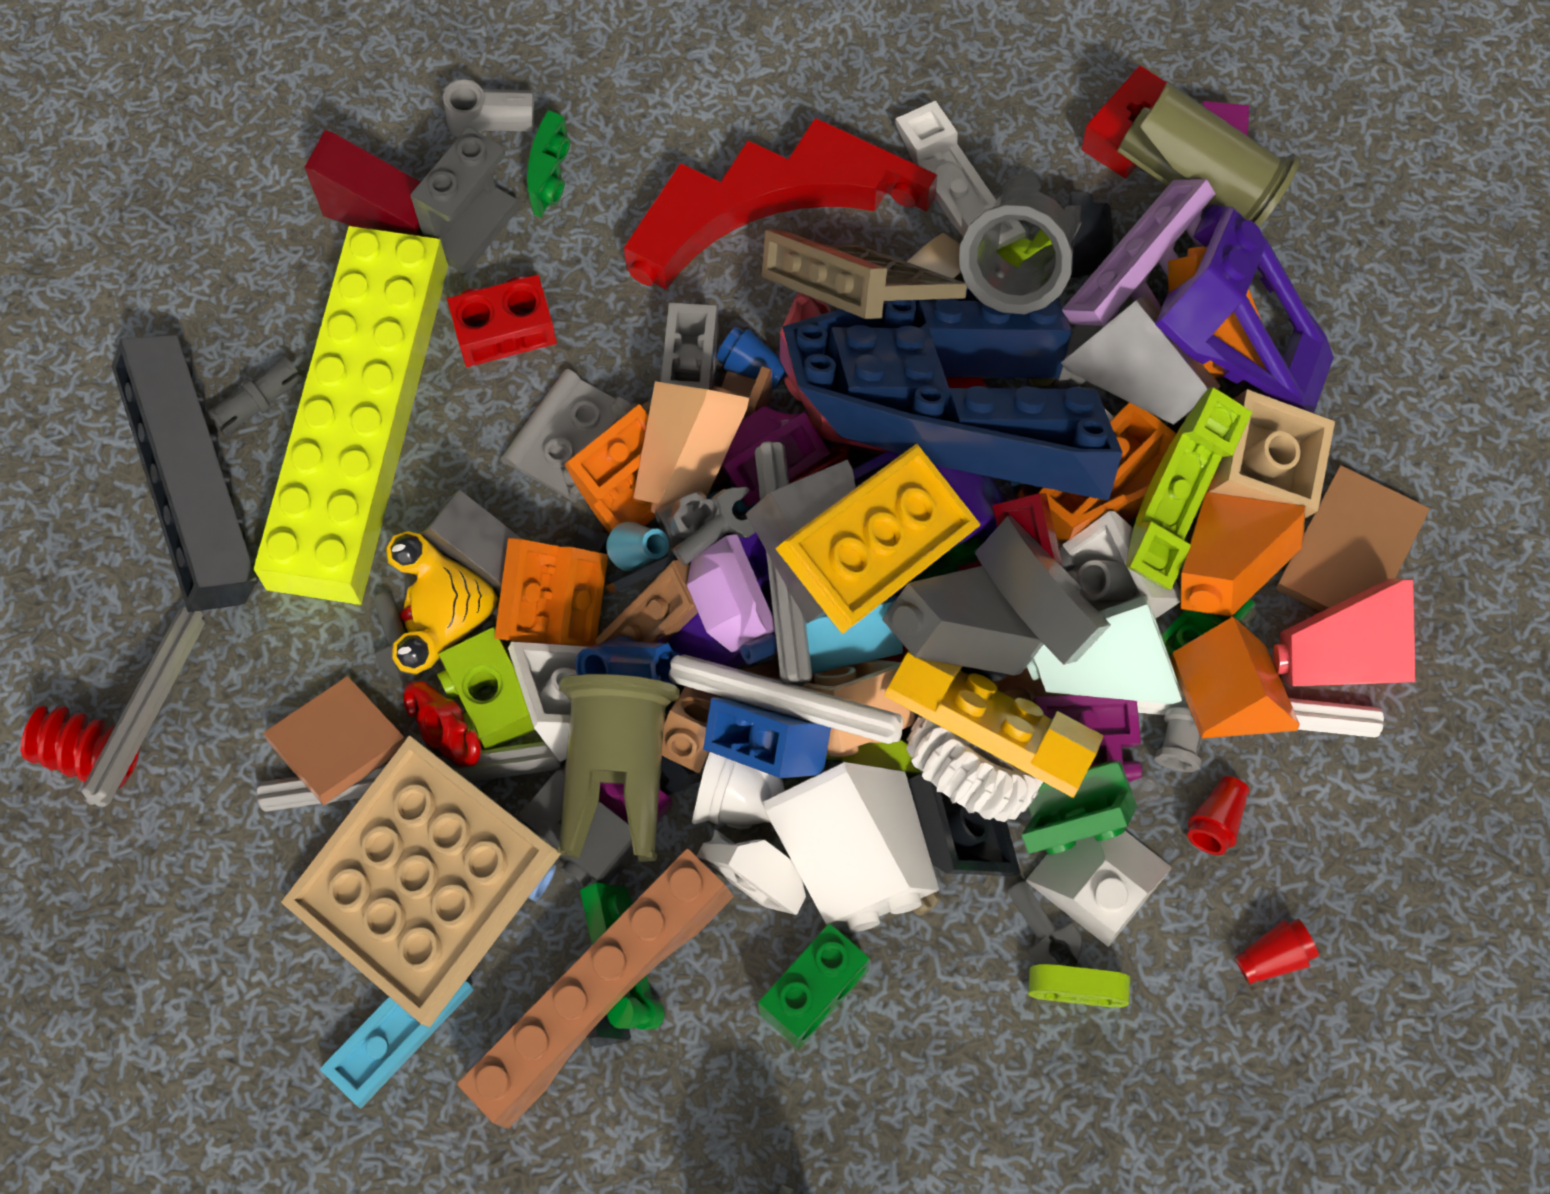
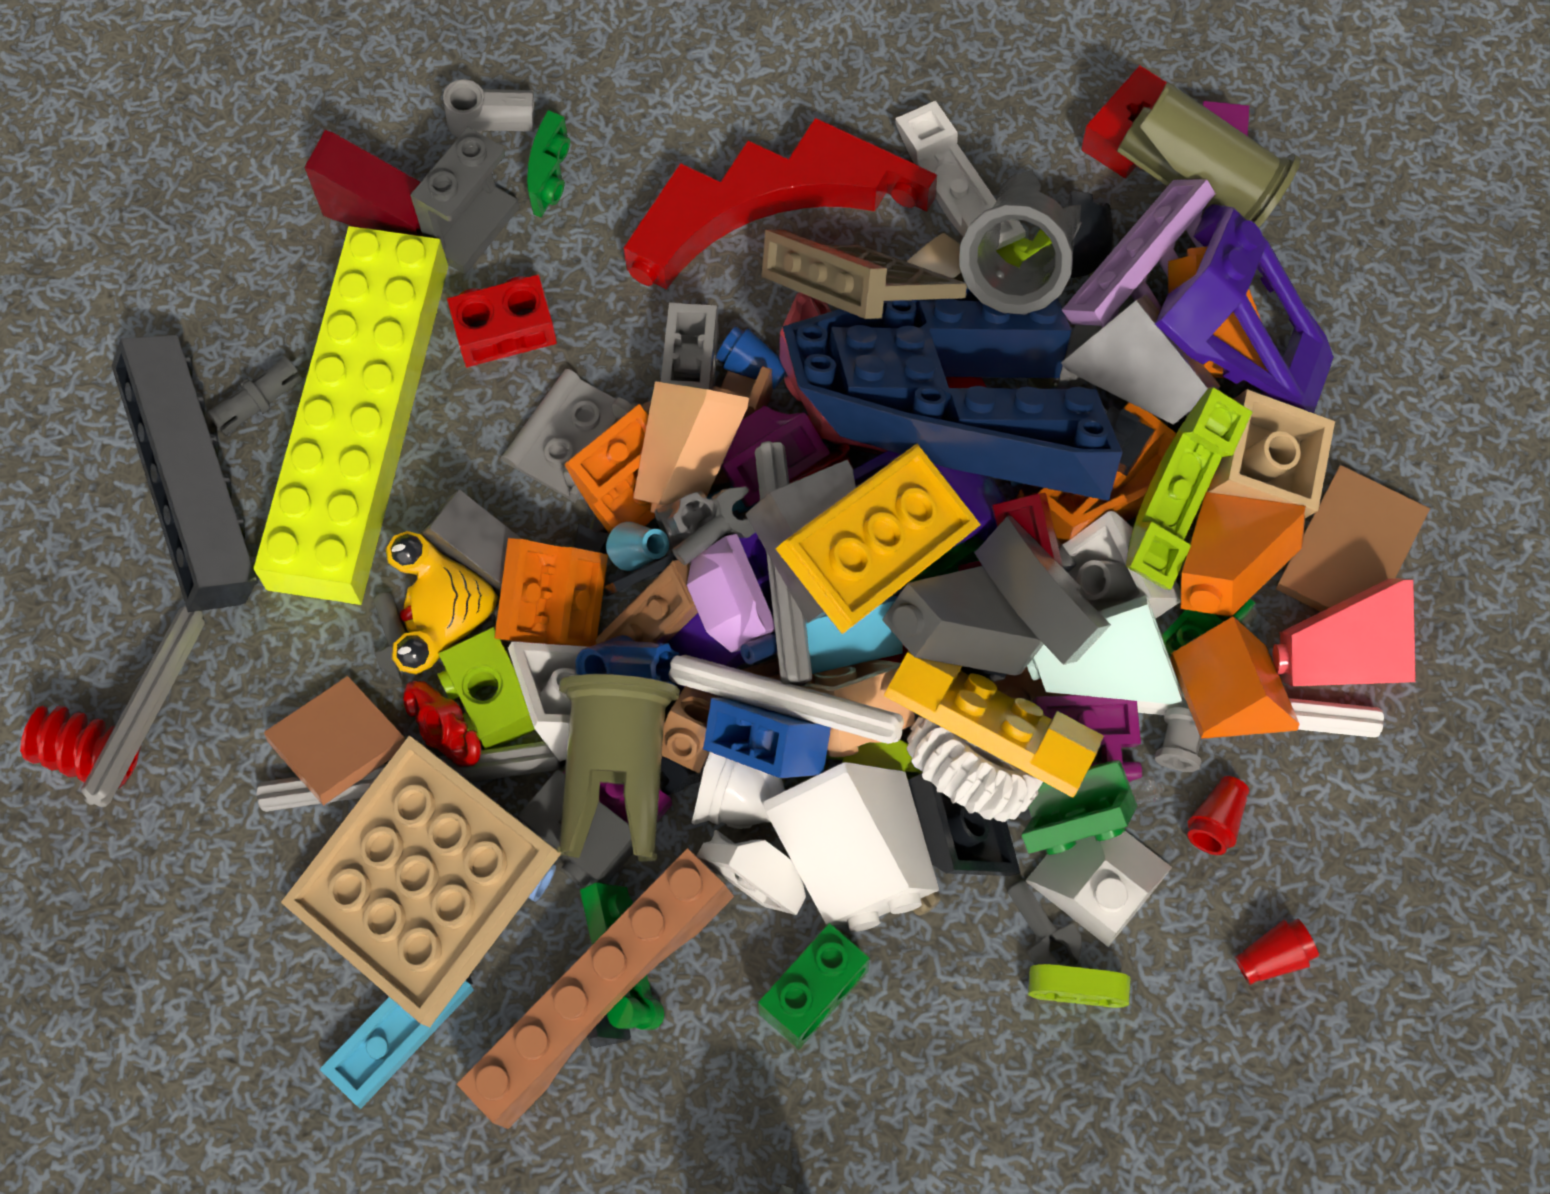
none -> black tile [1106,406,1154,476]

